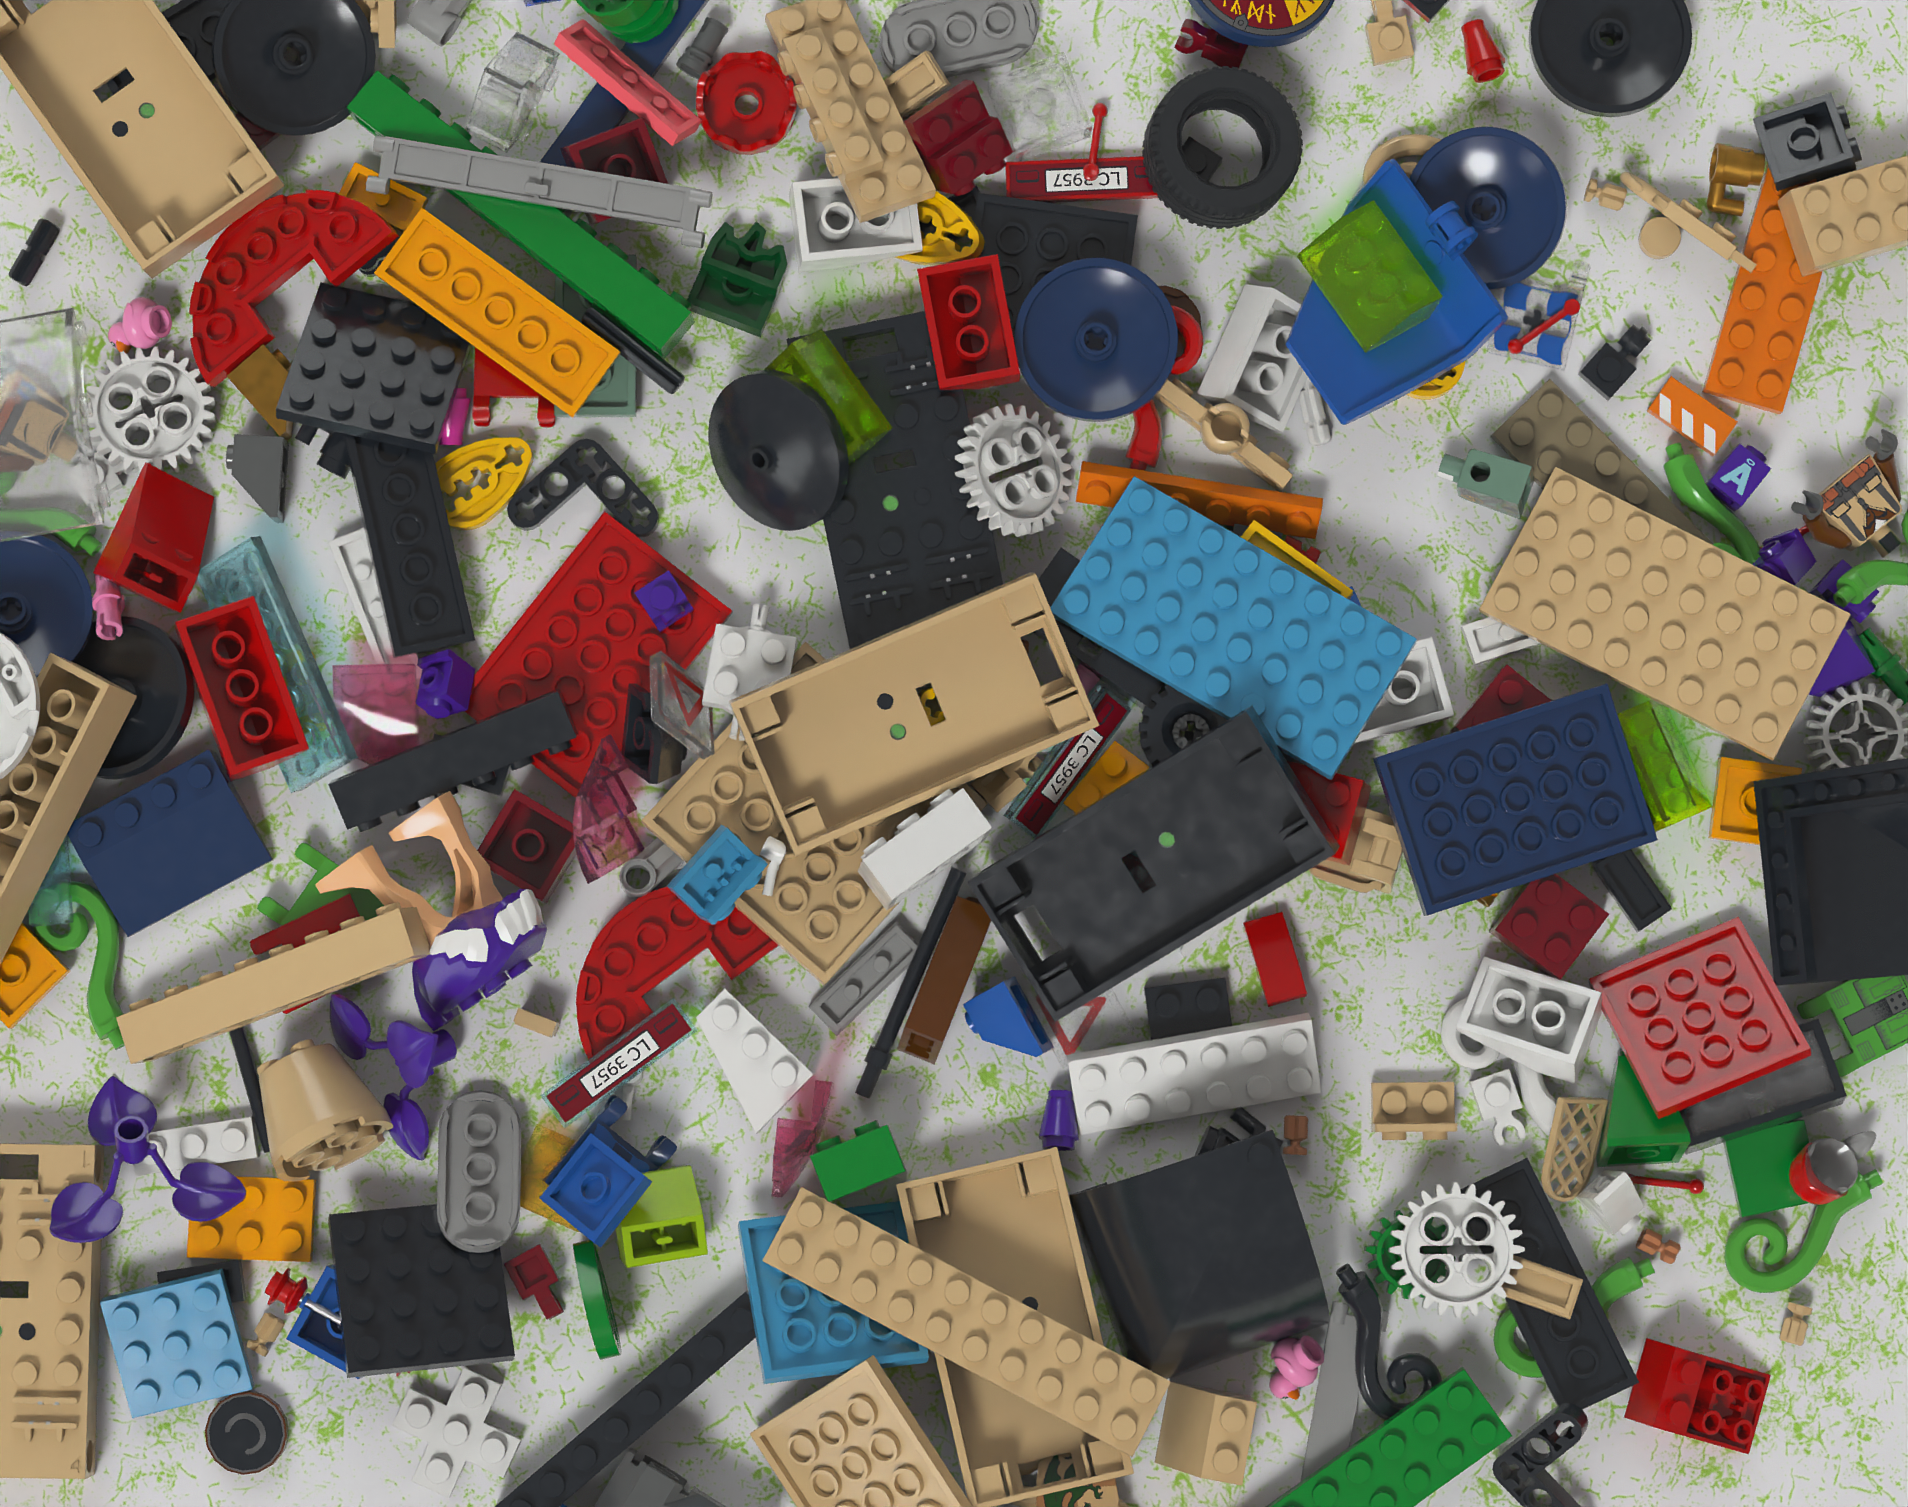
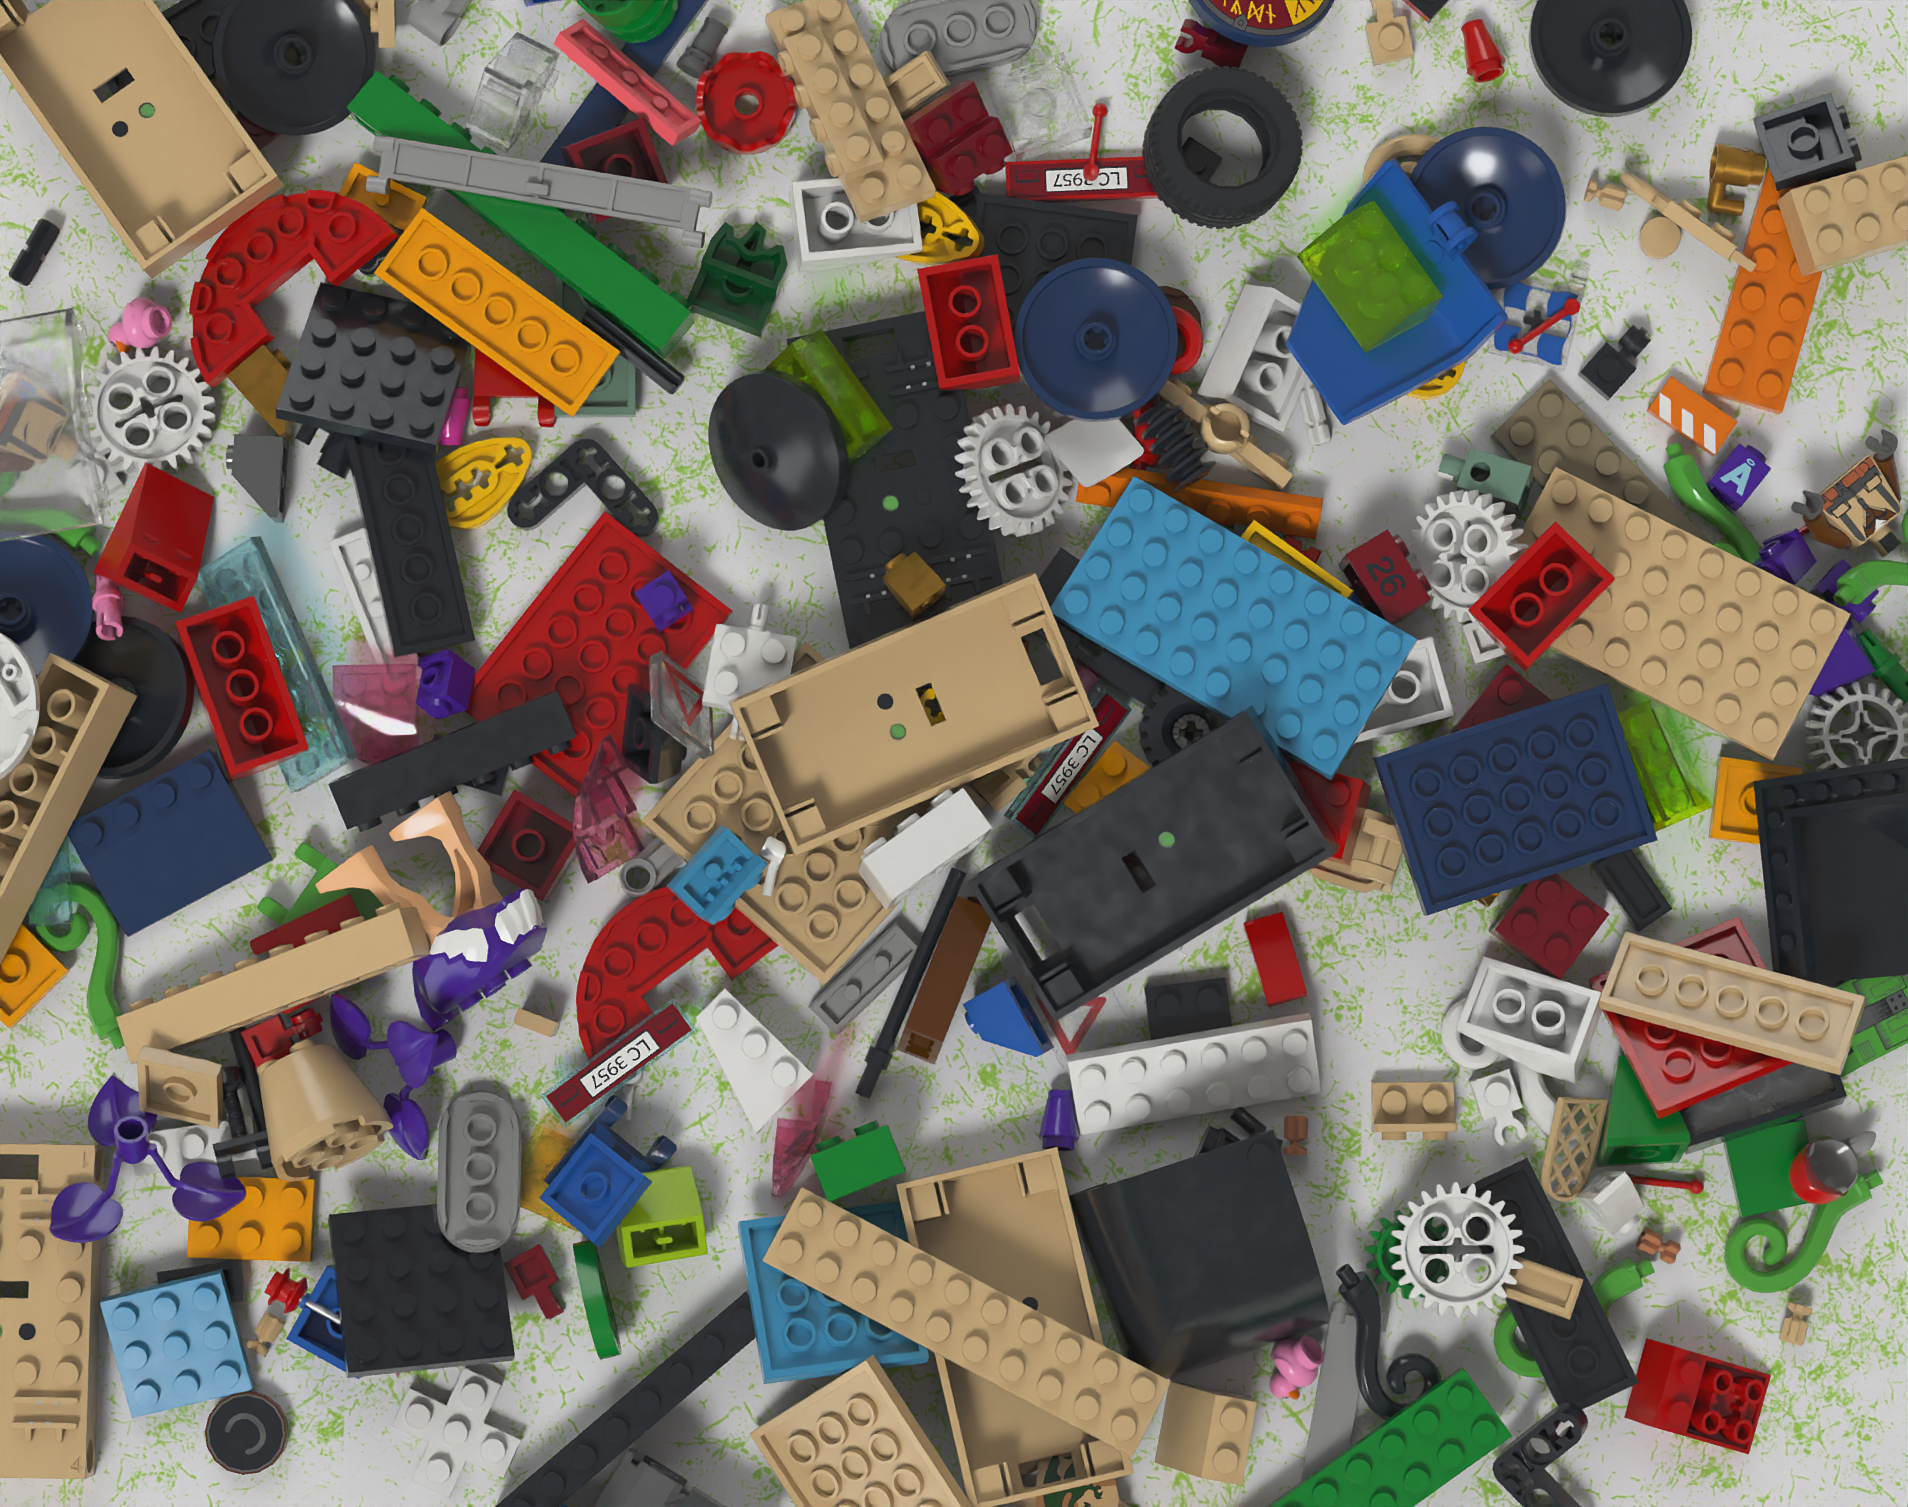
none -> tan plate [137,1046,224,1129]
none -> black bar [212,1066,273,1180]
none -> red plate [240,1007,323,1068]
none -> pearl gold slope [882,551,946,620]
none -> white sticker [1043,419,1144,487]
none -> black piece [1134,401,1216,493]
none -> dark red brick [1338,529,1432,625]
none -> white gear [1408,489,1528,623]
none -> red slope [1468,521,1615,672]
none -> tan plate [1599,932,1865,1075]

